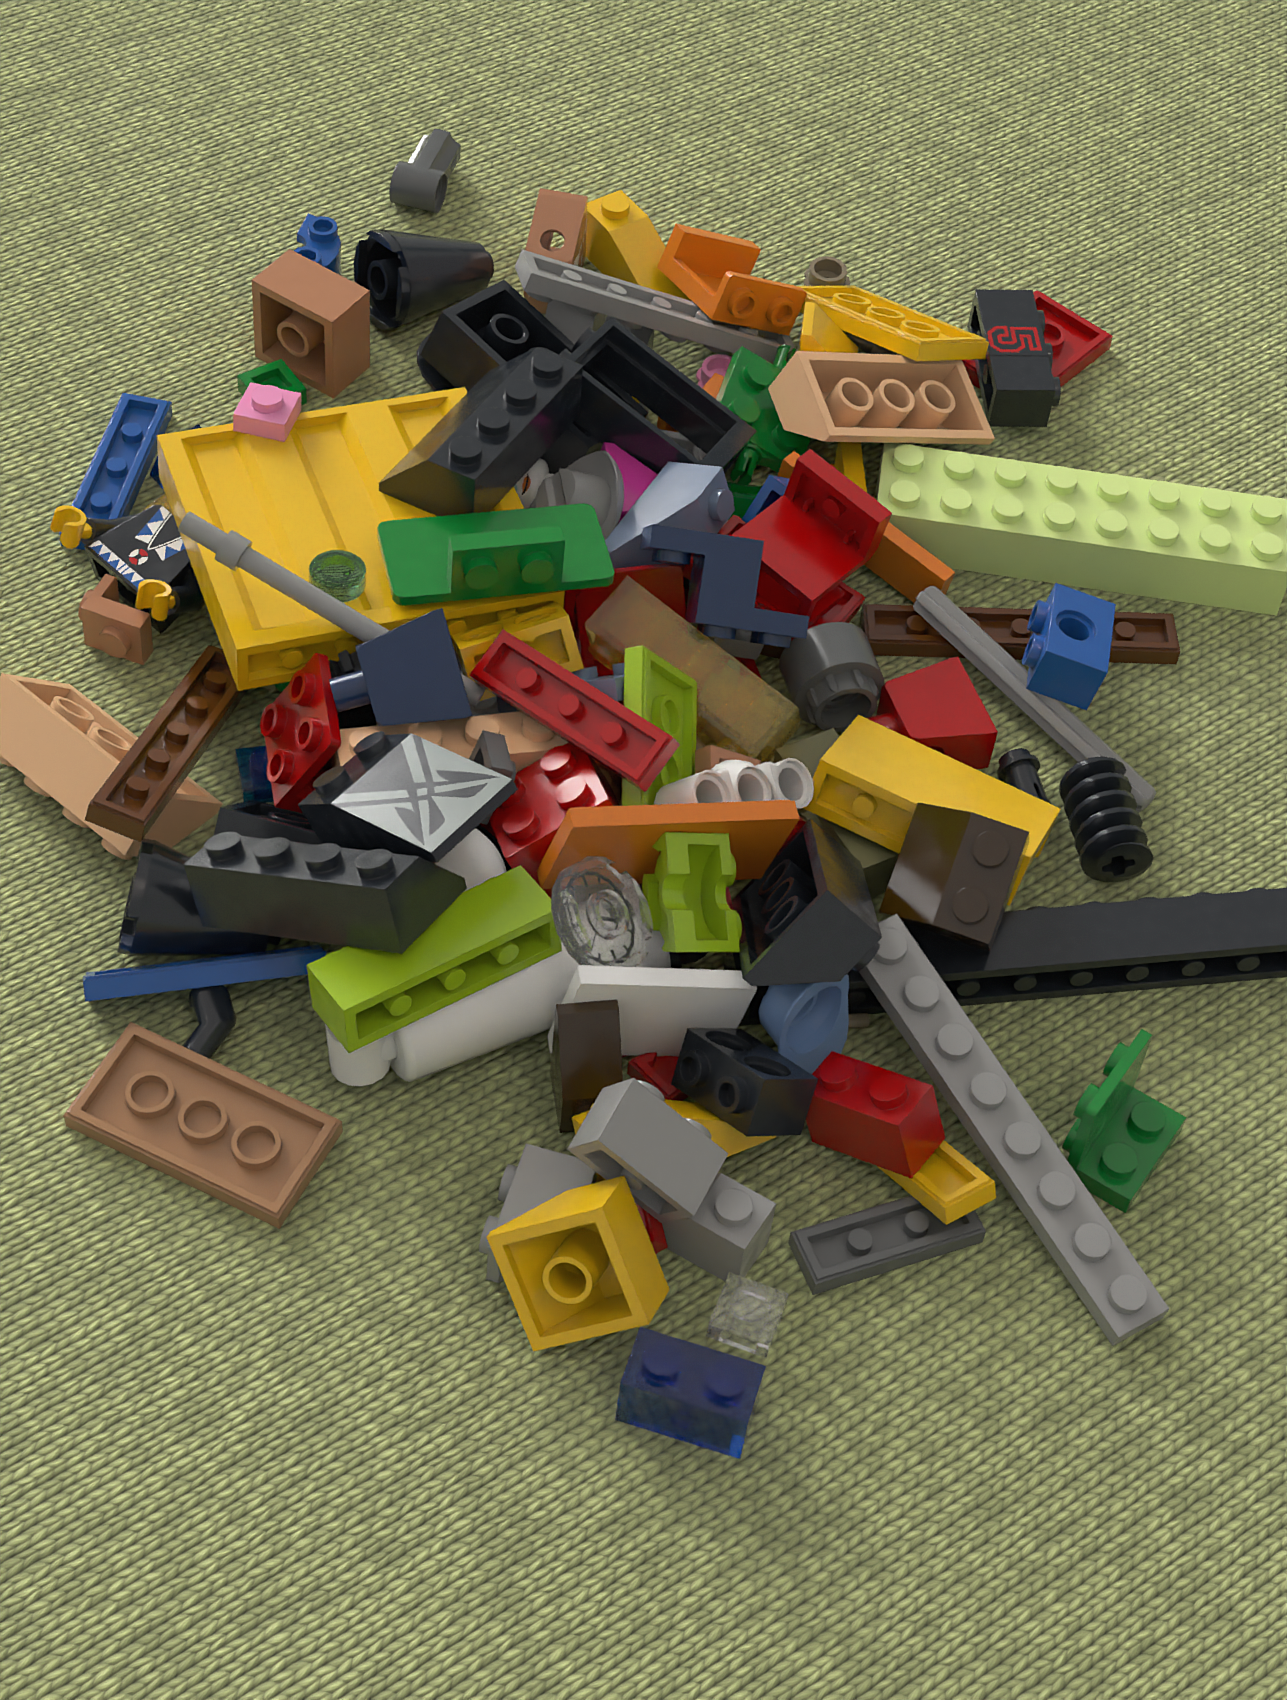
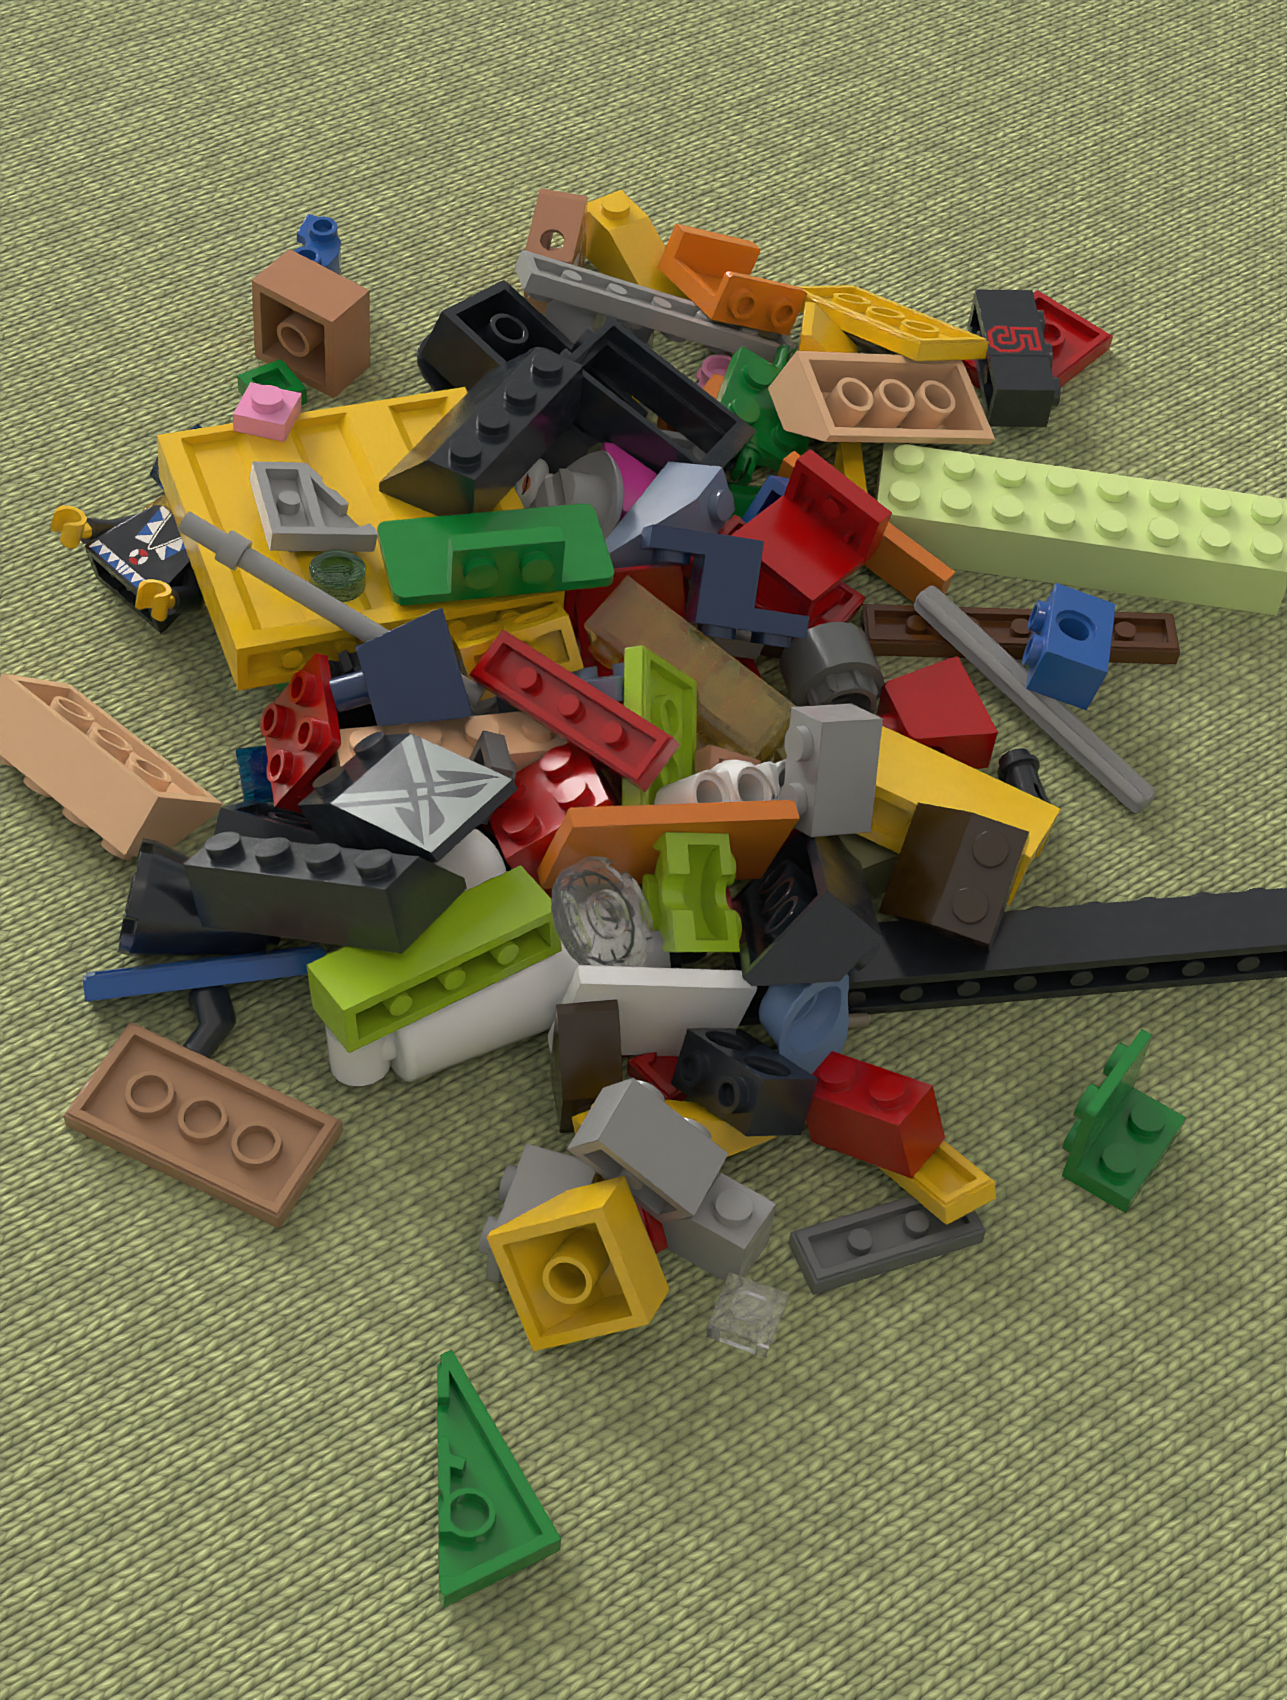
blue tile [59,393,173,550] -> none
nougat bracket [78,574,154,665] -> none
reddish brown tile [85,645,249,842] -> none
black cone [353,229,494,330] -> none
dark grey piece [389,129,461,214] -> none
clear blue brick [615,1327,766,1459] -> none
dark tan plate [803,256,850,286] -> none
light grey plate [859,914,1169,1346] -> none
black piece [1059,756,1154,882] -> none
none -> light grey wing [249,461,378,552]
none -> green wing [437,1349,561,1608]
none -> light grey brick [779,704,883,837]

